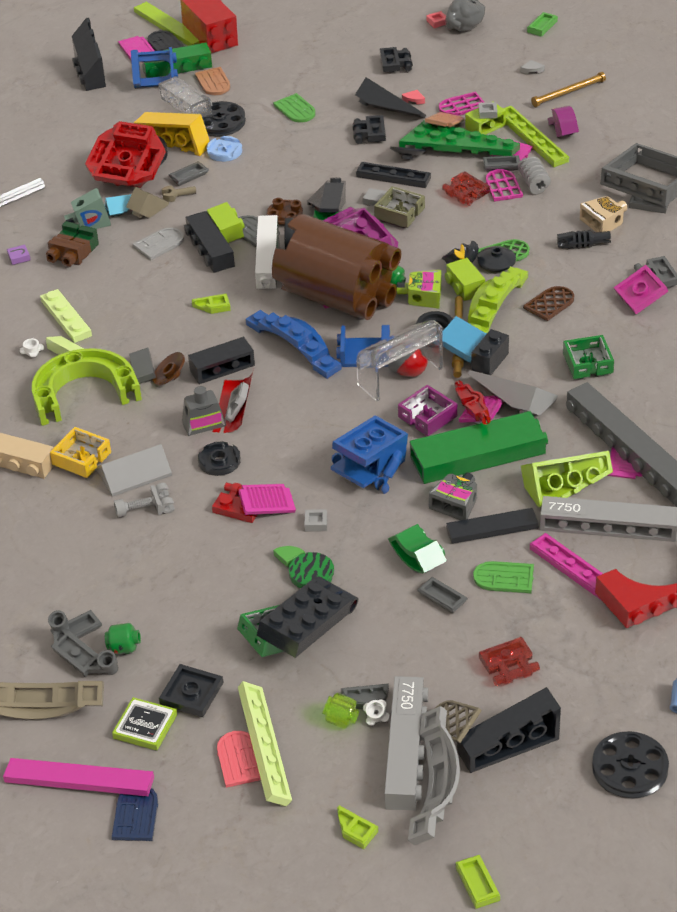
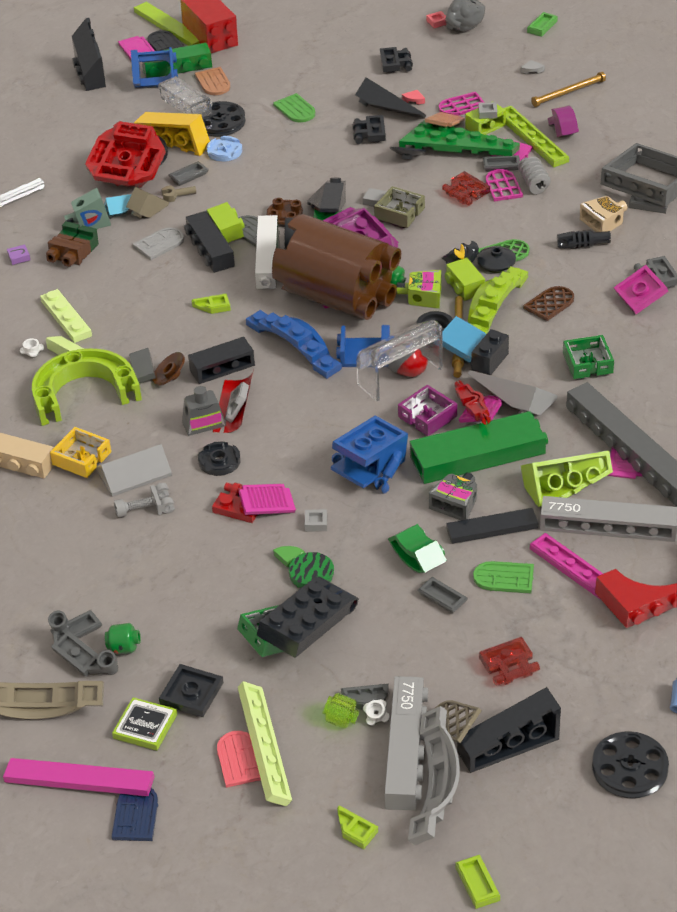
black tile [356,162,431,188] -> none

